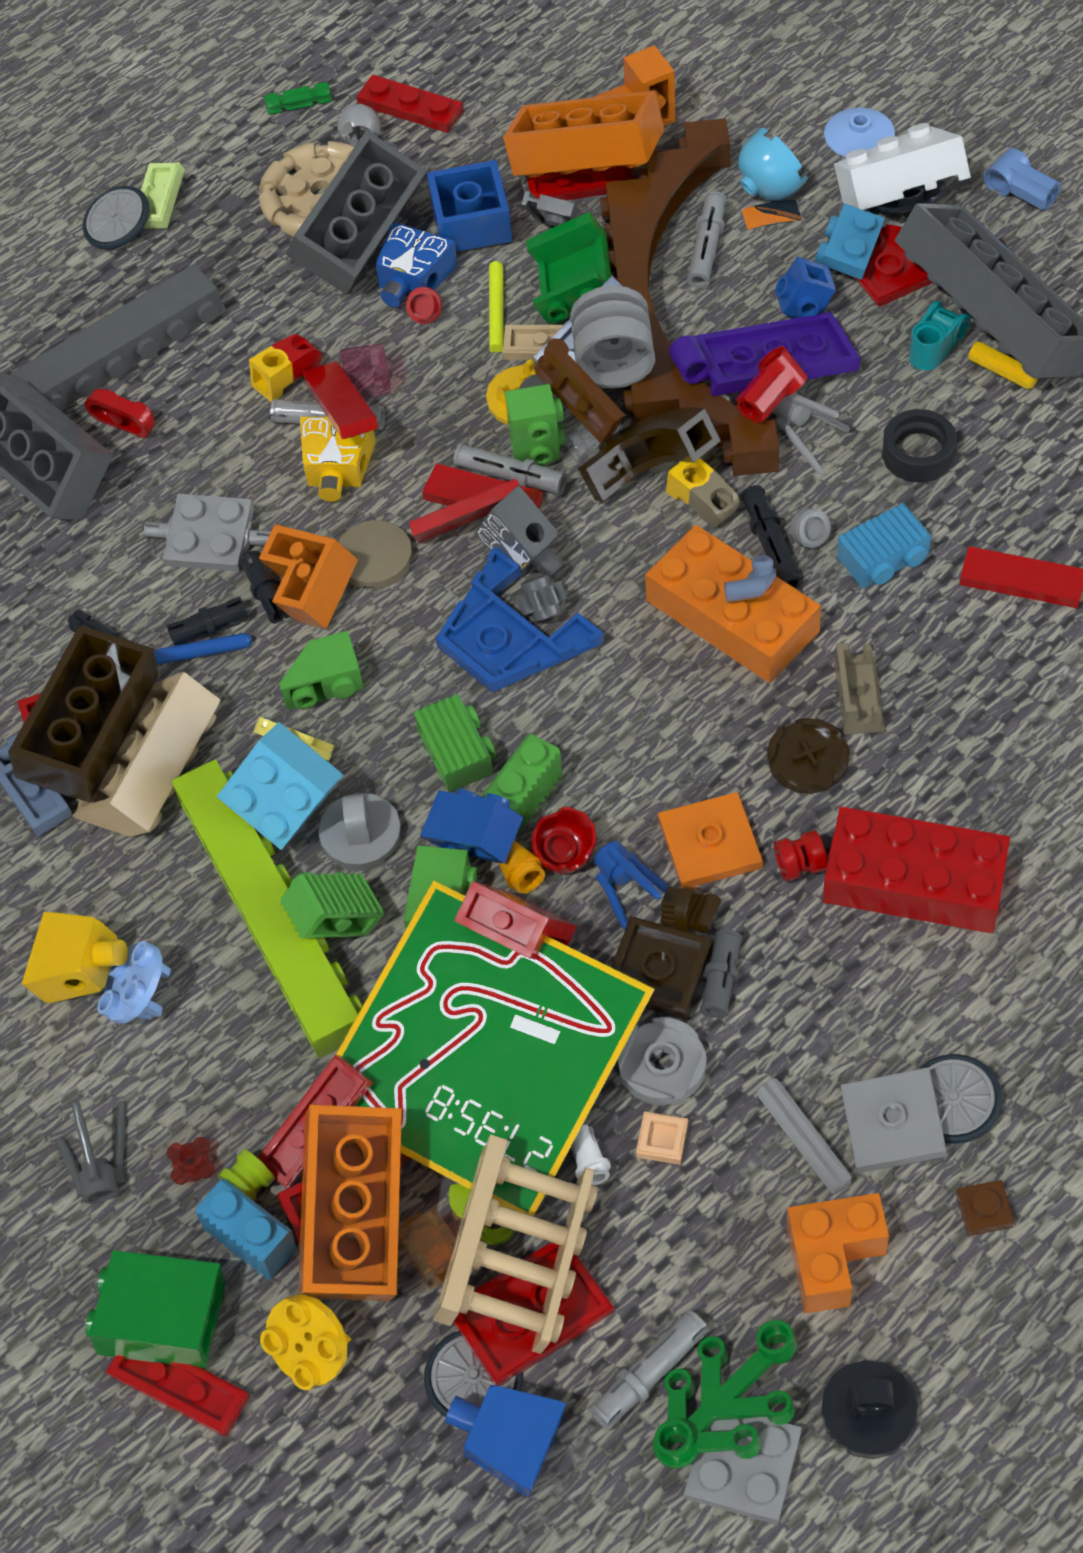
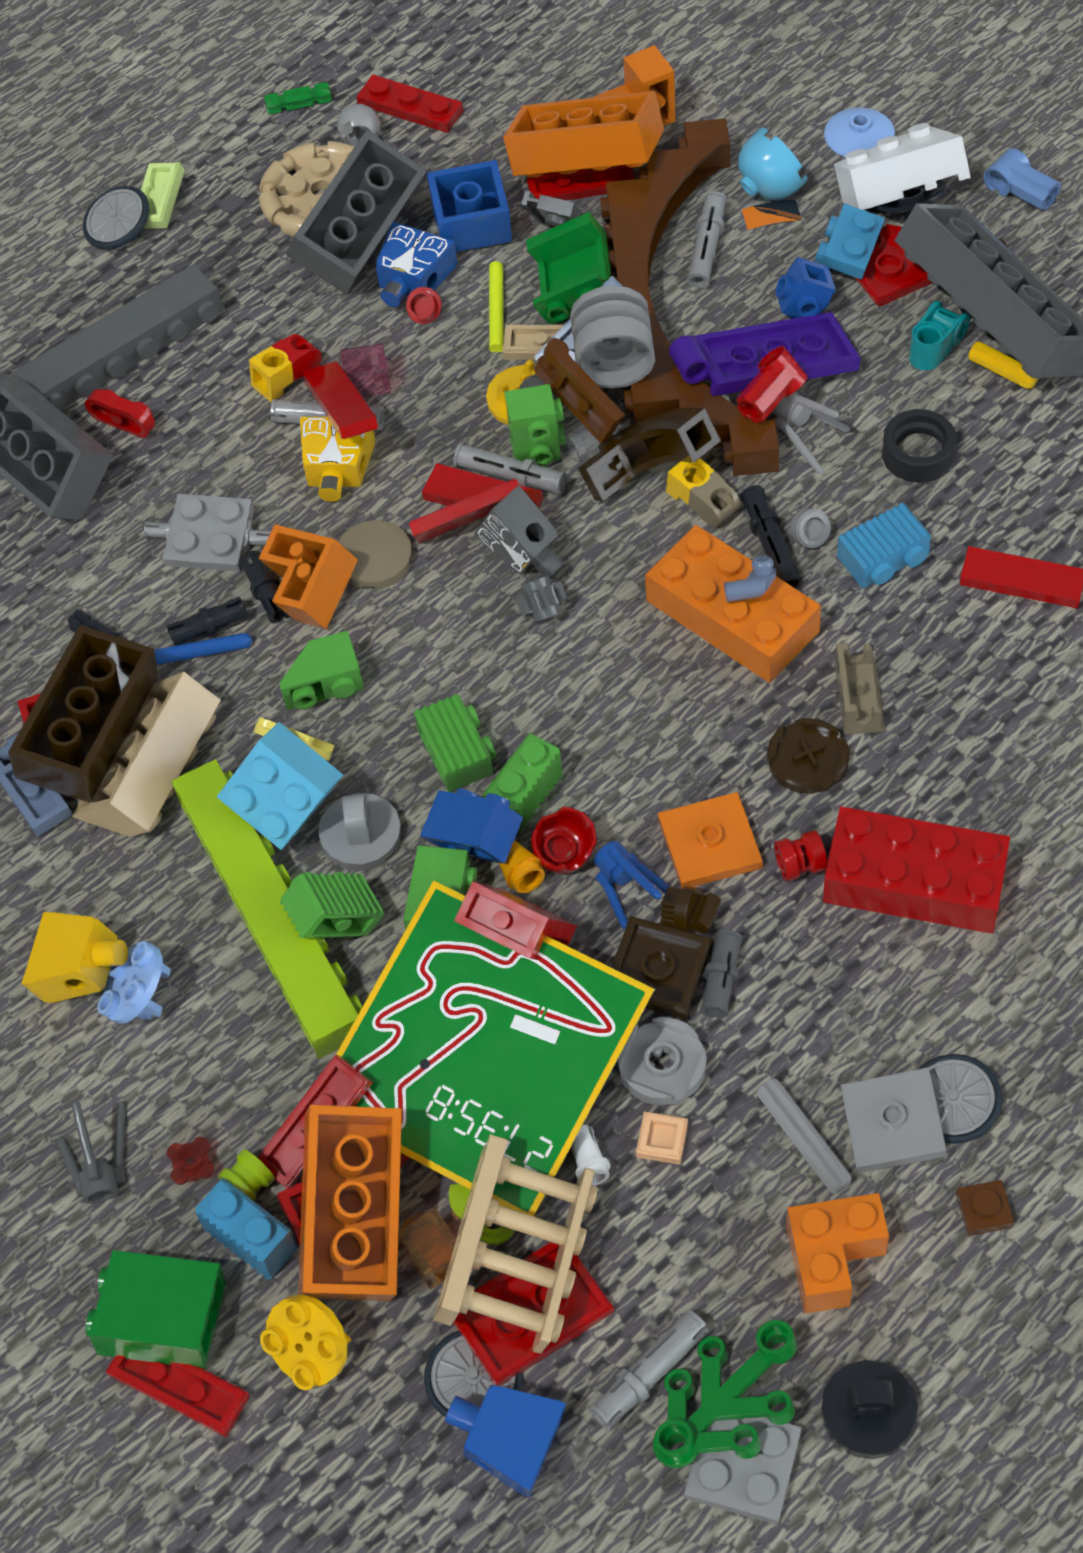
blue wing [436,547,604,692] -> none

